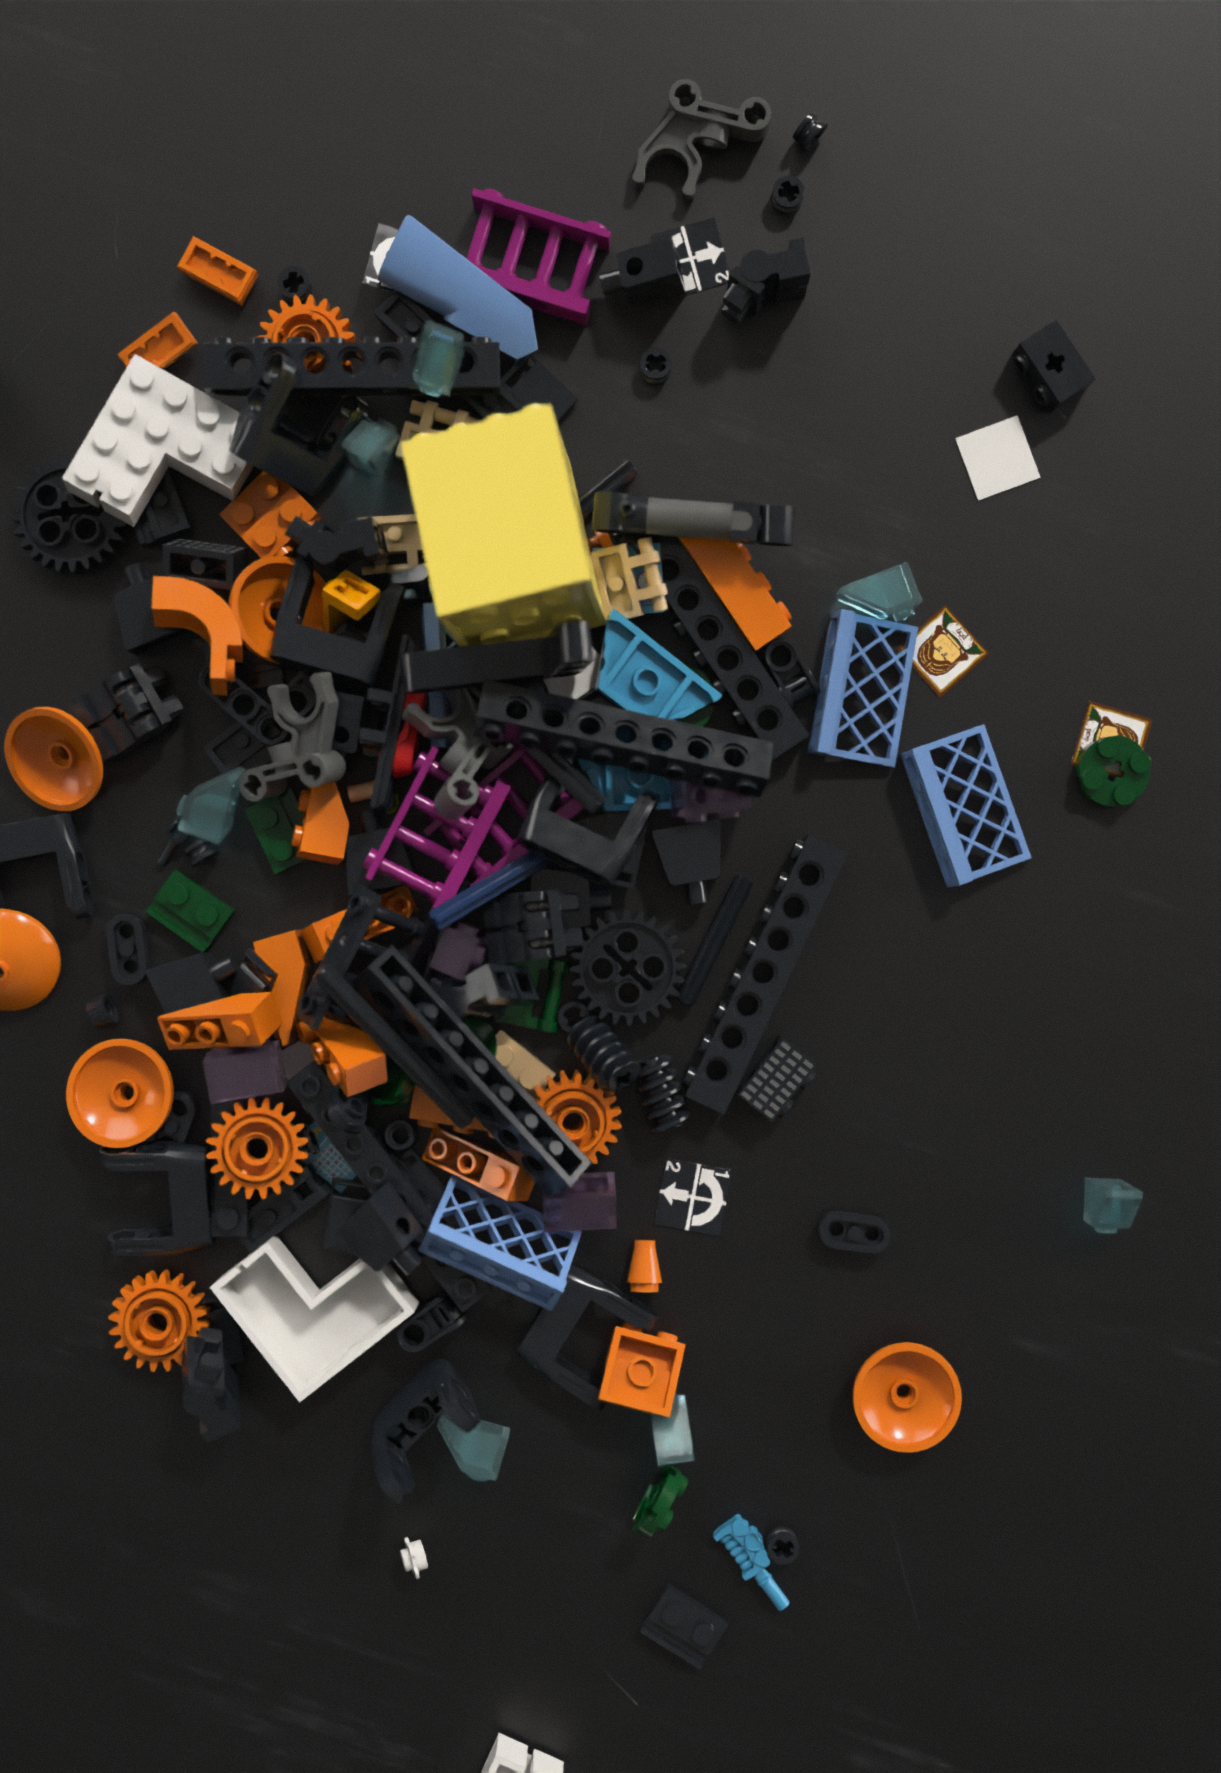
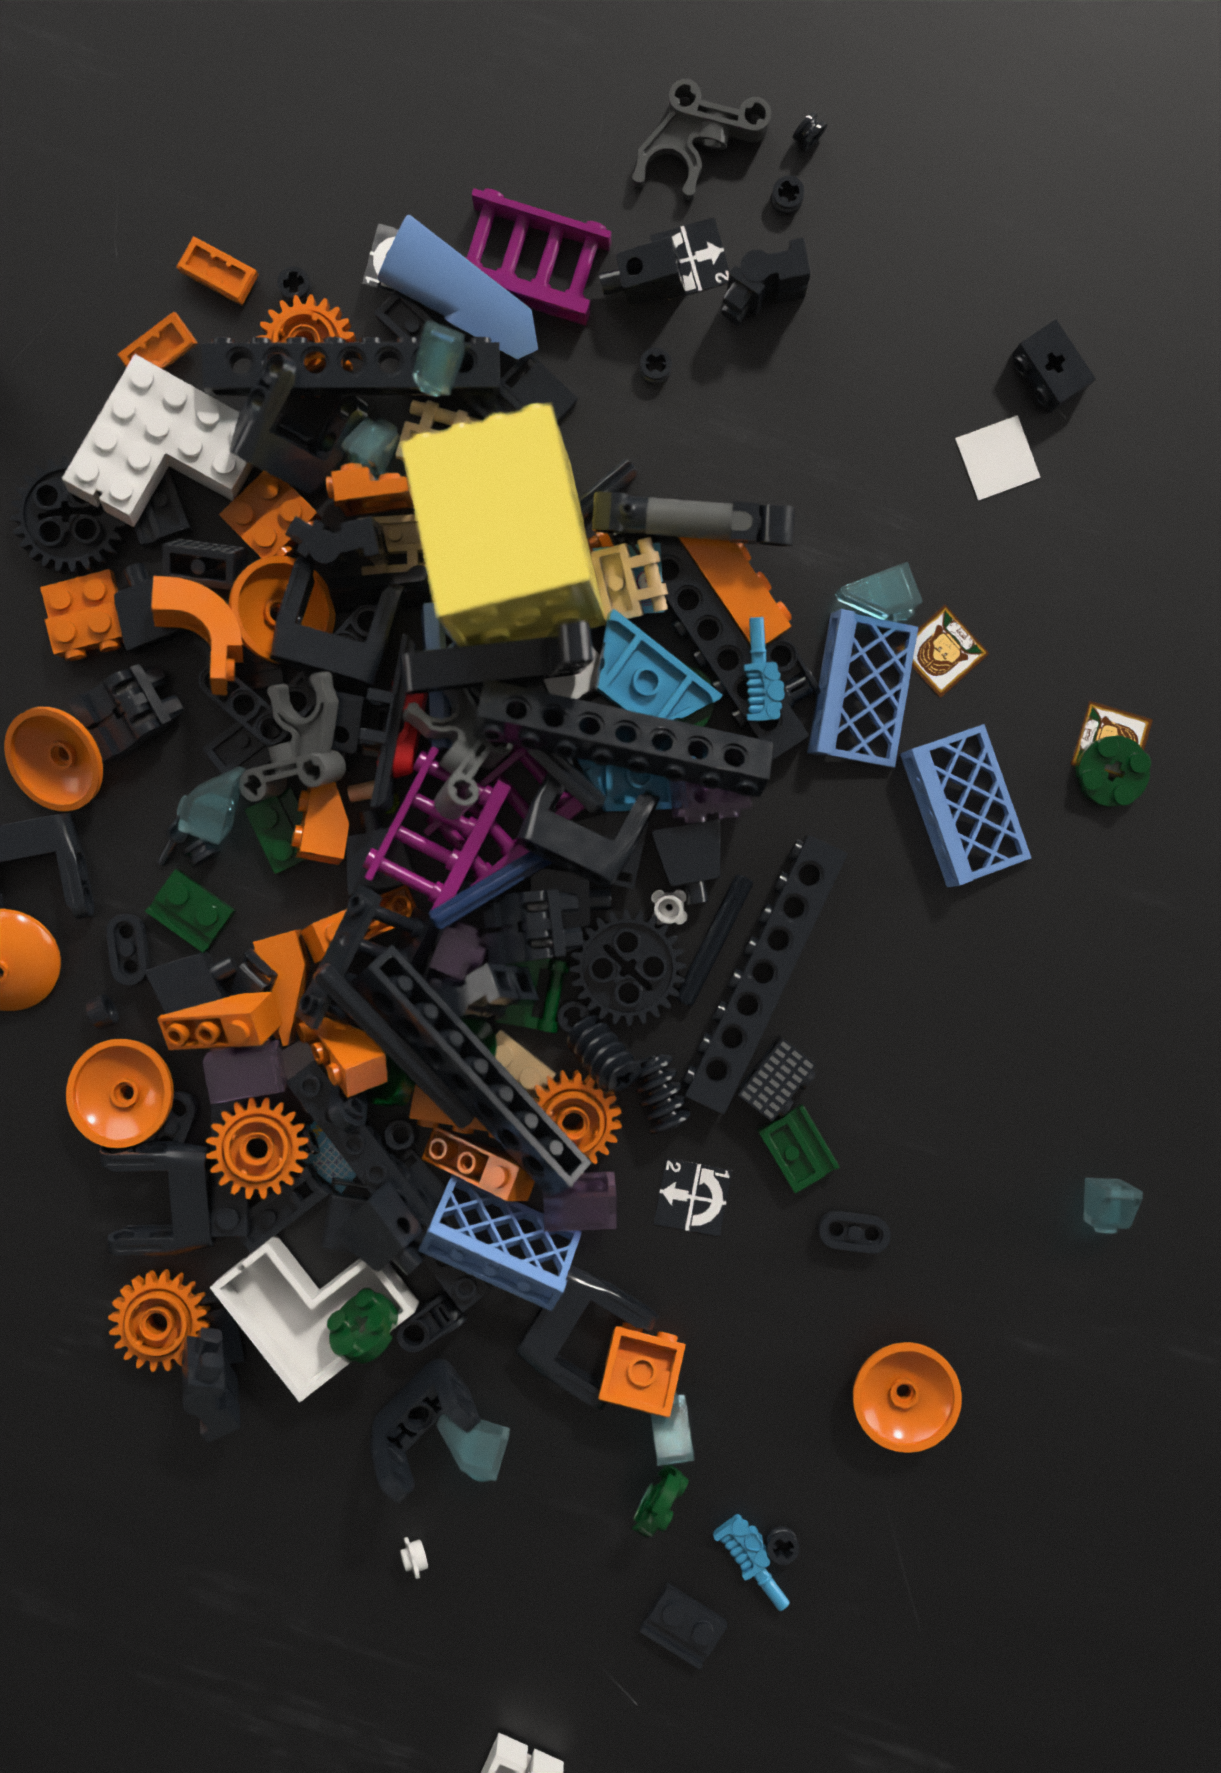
light orange bracket [322,570,381,634] -> none
orange cone [627,1240,662,1292] -> none
none -> orange plate [40,569,124,661]
none -> orange plate [326,463,415,517]
none -> dark green plate [327,1287,398,1364]
none -> white plate [651,889,687,925]
none -> dark azure piece [744,617,785,721]
none -> dark green plate [758,1104,839,1193]

